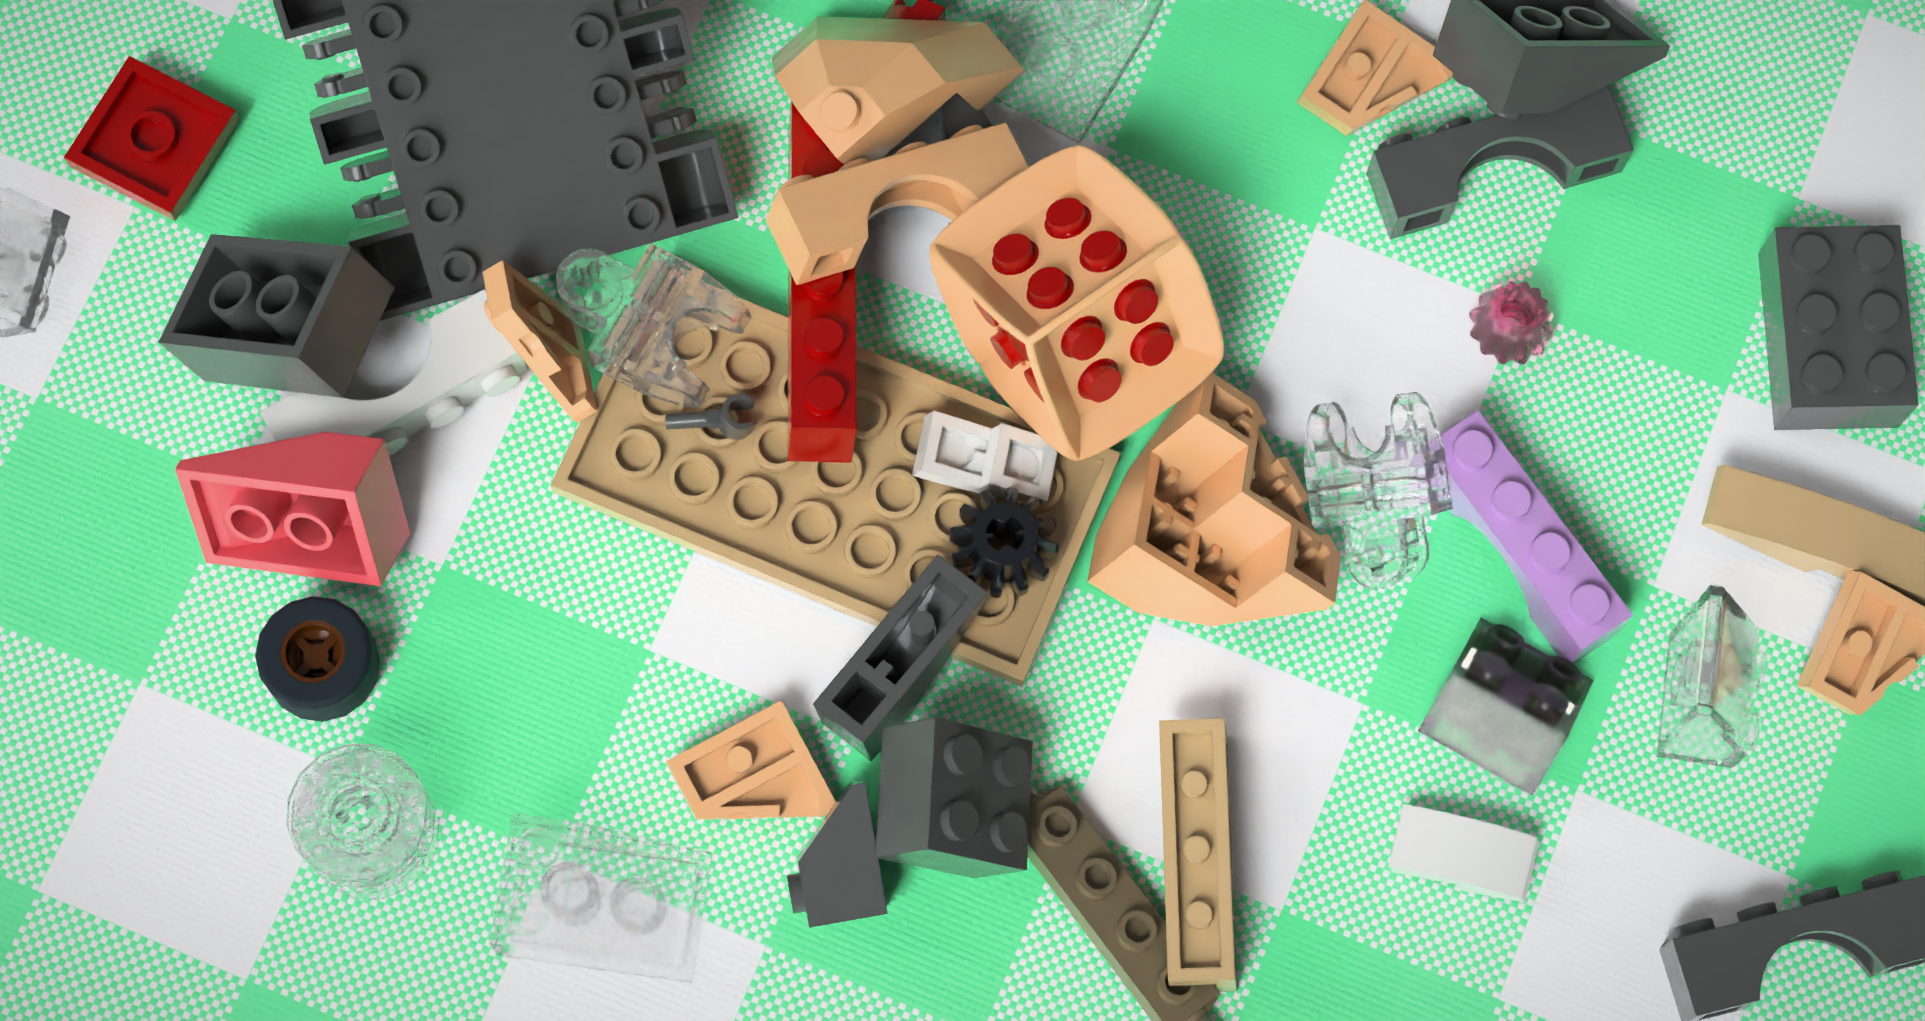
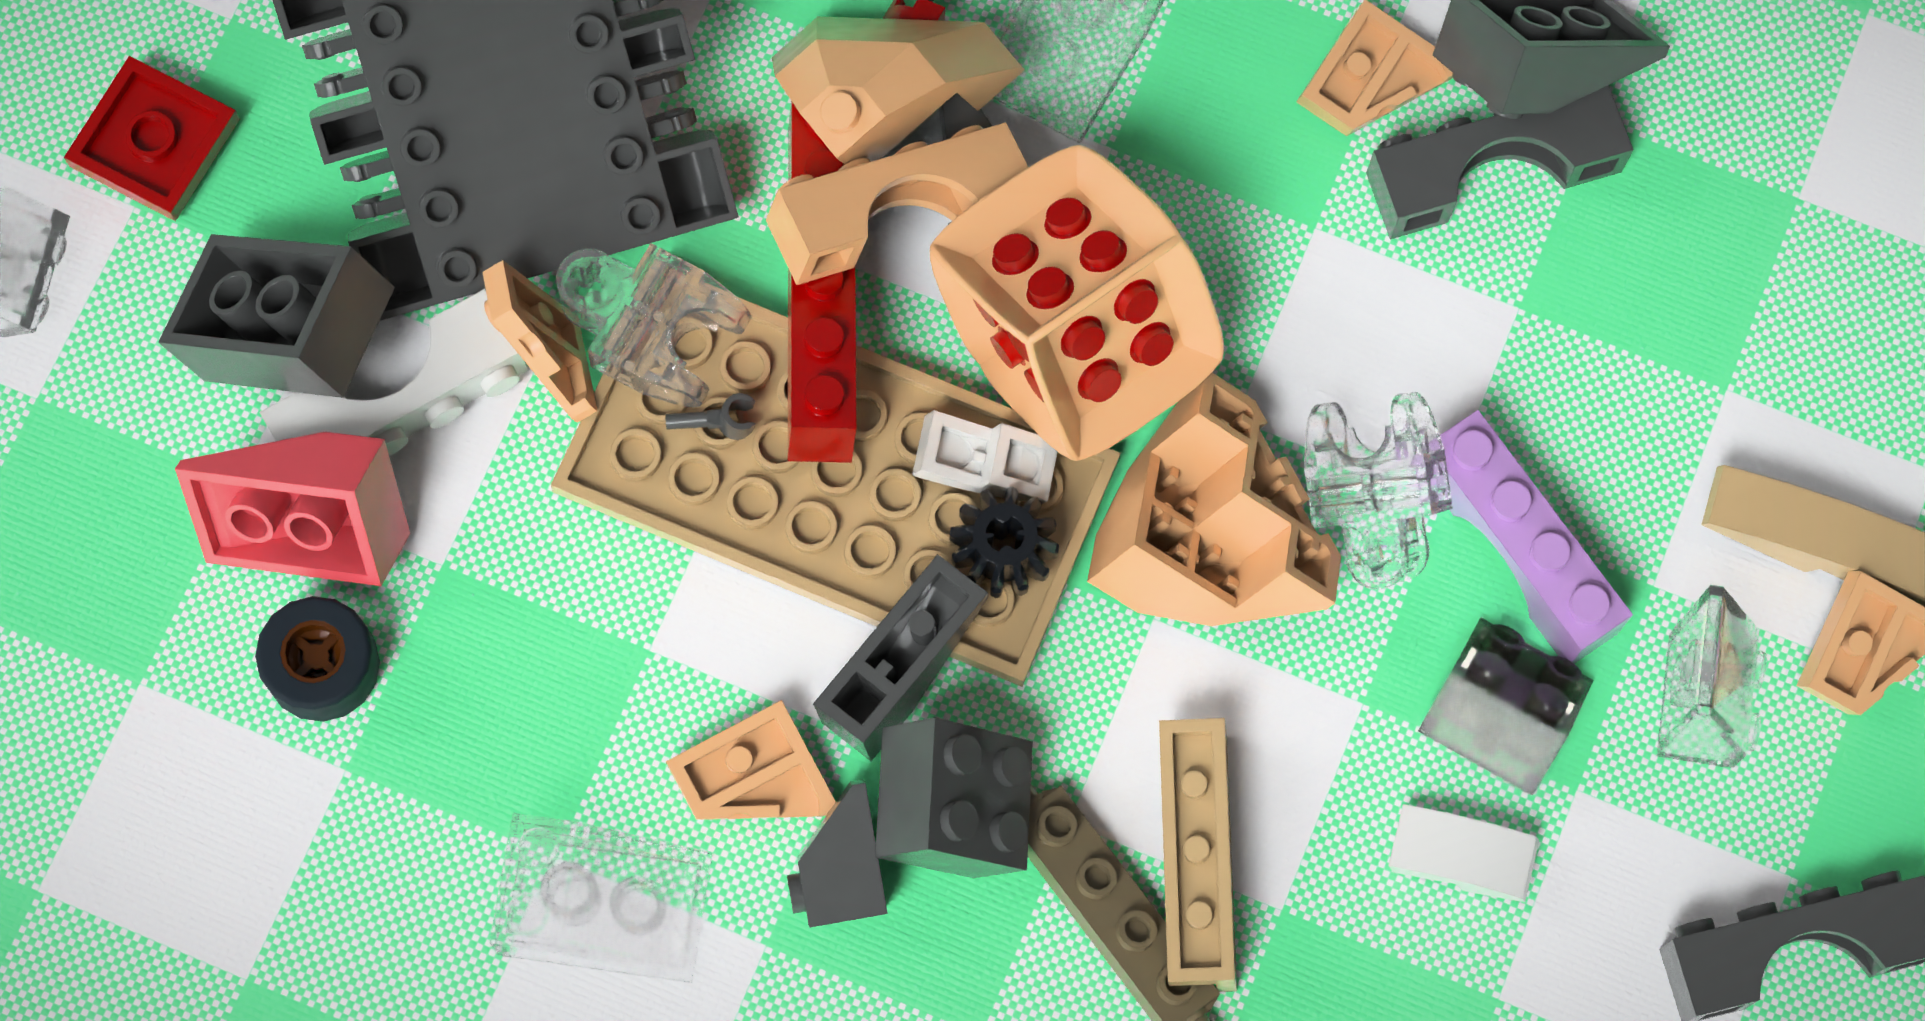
clear wheel [286,744,440,899] -> none
clear pink piece [1469,281,1554,365] -> none
dark grey brick [1758,225,1919,430] -> none

